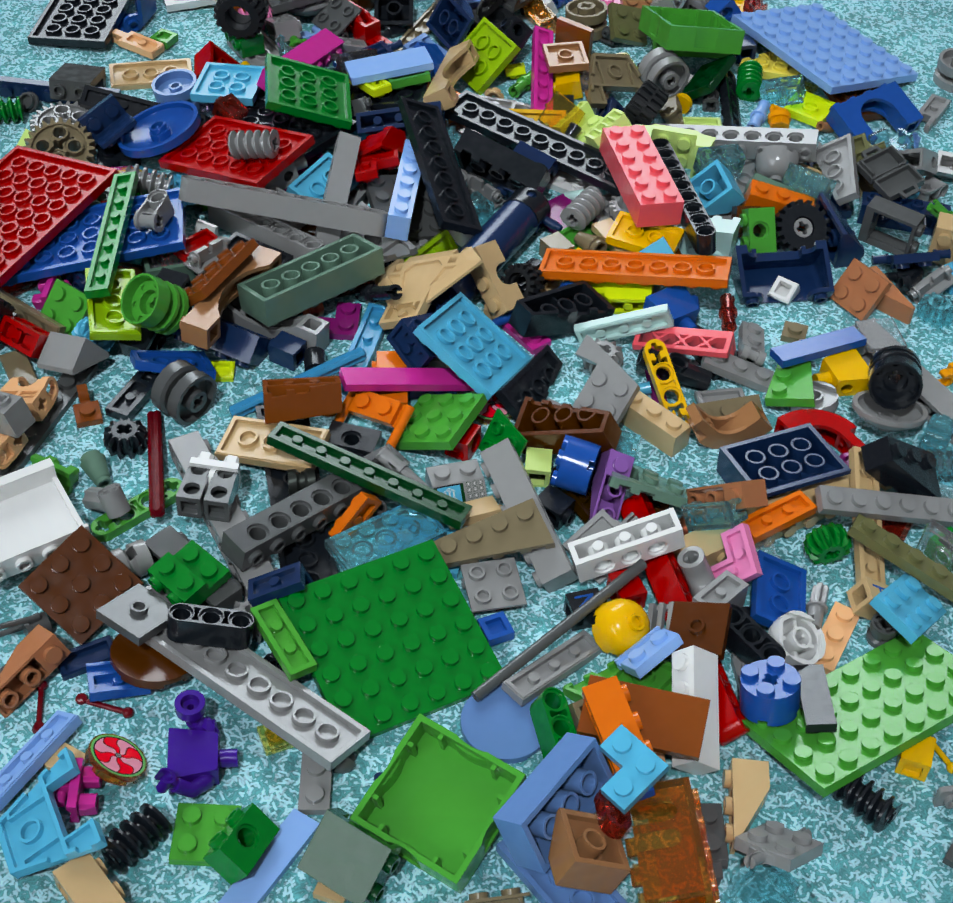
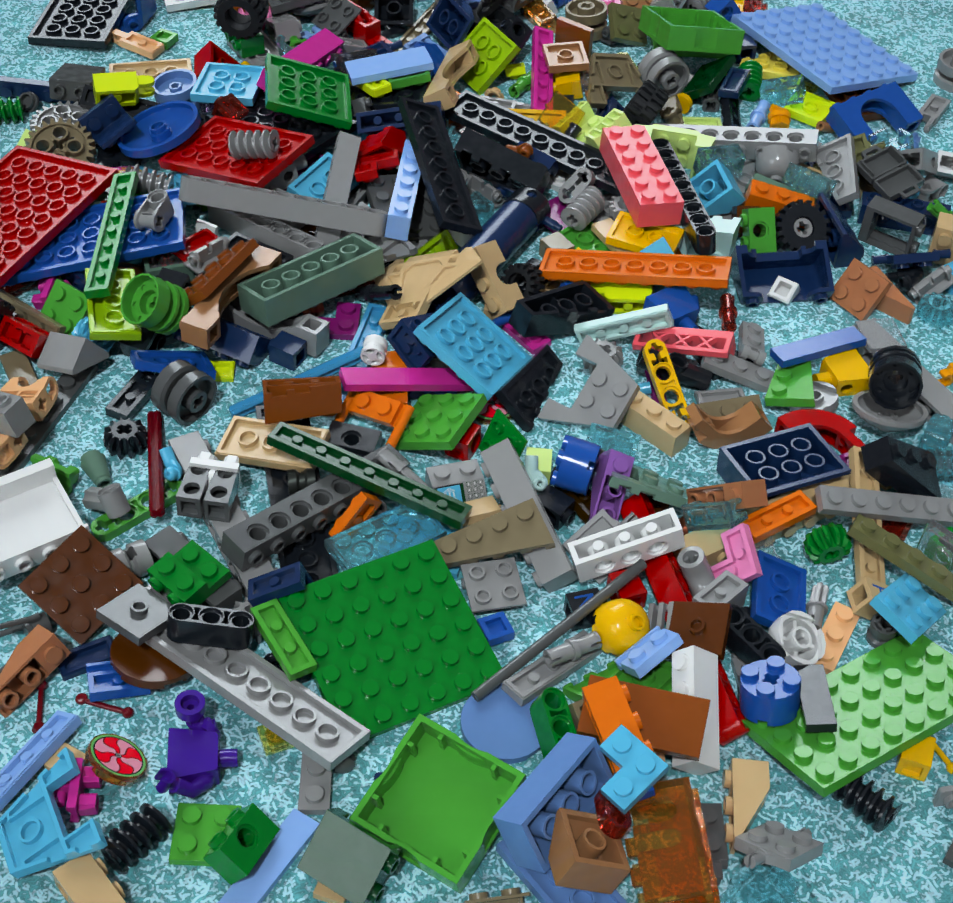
dark orange plate [72,384,103,429] -> none
black piece [304,347,326,371] -> none
reddish brown wedge [515,396,622,454] -> none
dark tan cone [574,231,607,251] -> none
dark tan plate [780,320,808,343] -> none
none -> neon yellow hinge [92,71,155,106]
none -> medium azure arm [159,446,183,481]
none -> white wheel [360,334,388,366]
none -> dark orange arm [506,143,533,158]
none -> light aqua arm [525,455,548,492]
none -> light grey pin [543,631,602,668]
none -> light grey beam [558,168,596,205]
none -> dark blue tile [718,68,751,99]

